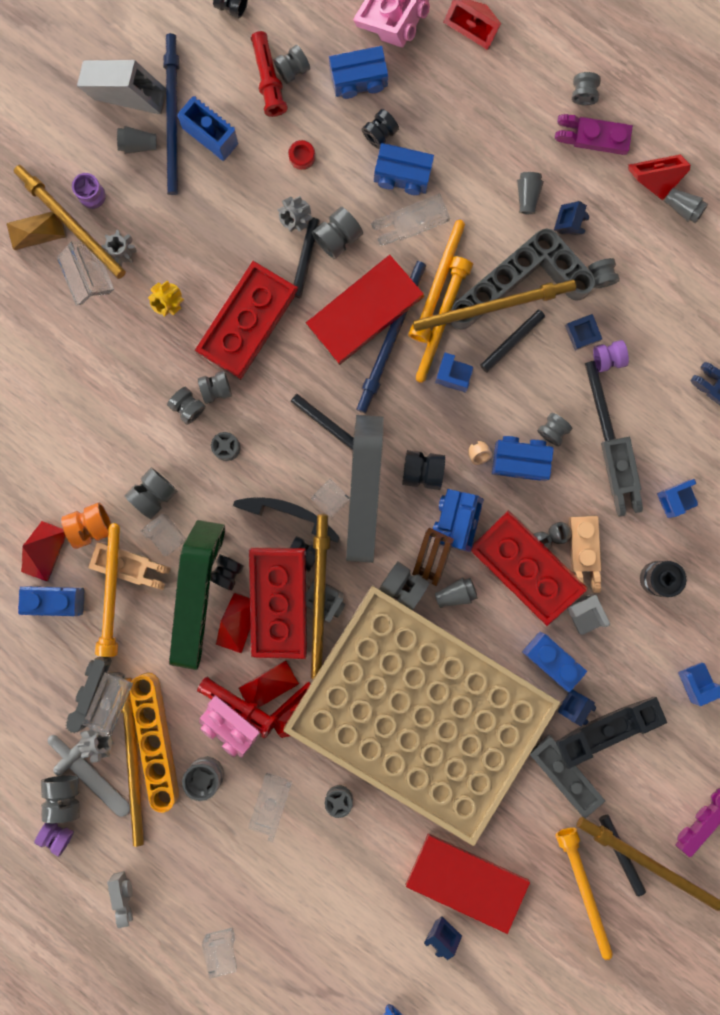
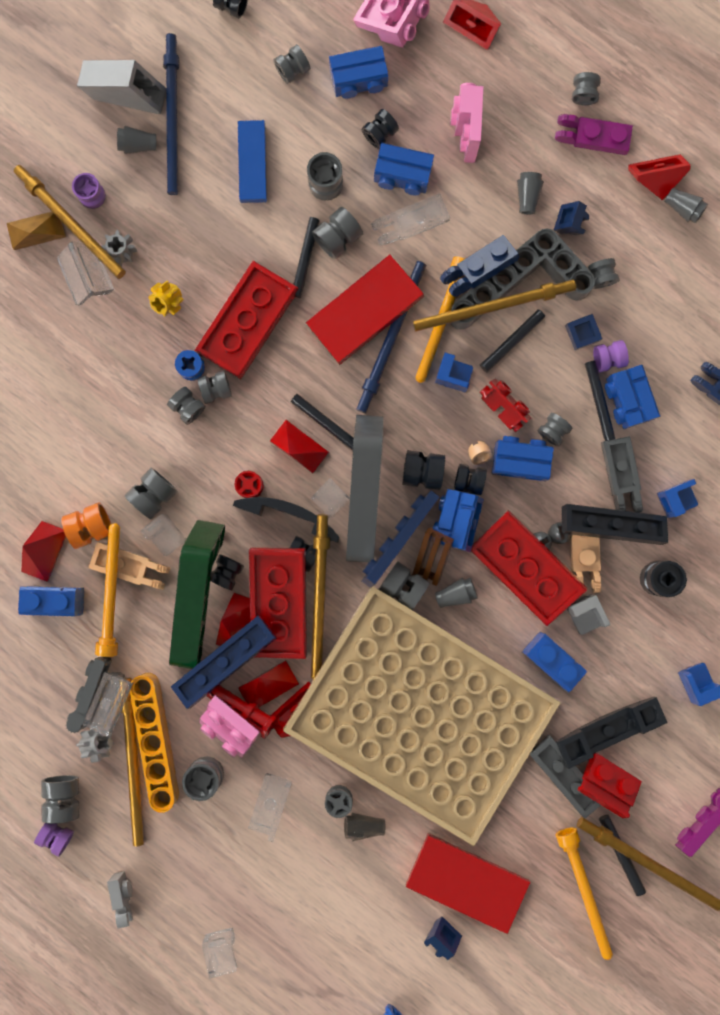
light grey sword [47,735,130,817] -> none
blue brick [177,96,238,161] -> none
dark grey wheel [211,432,241,461] -> none
red pin [250,31,288,117] -> none
light grey gear [278,196,313,232] -> none
red tile [288,140,315,170] -> none
dark grey bracket [306,578,345,623] -> none
light orange piece [408,220,465,343] -> none
dark blue tile [557,689,596,727] -> none
none -> dark blue plate [170,616,277,709]
none -> blue wheel [175,350,205,381]
none -> red wheel [234,471,264,498]
none -> blue tile [238,120,267,203]
none -> red slope [270,420,329,474]
none -> dark grey wheel [307,152,343,201]
none -> clear smoke cone [344,813,386,842]
none -> dark blue plate [362,491,439,588]
none -> hinge [440,235,519,297]
none -> bright pink plate [450,83,483,163]
none -> black wheel [454,463,487,495]
none -> red hinge [479,378,531,432]
none -> black plate [561,504,668,545]
none -> red plate [578,753,642,819]
none -> blue brick [605,365,661,430]

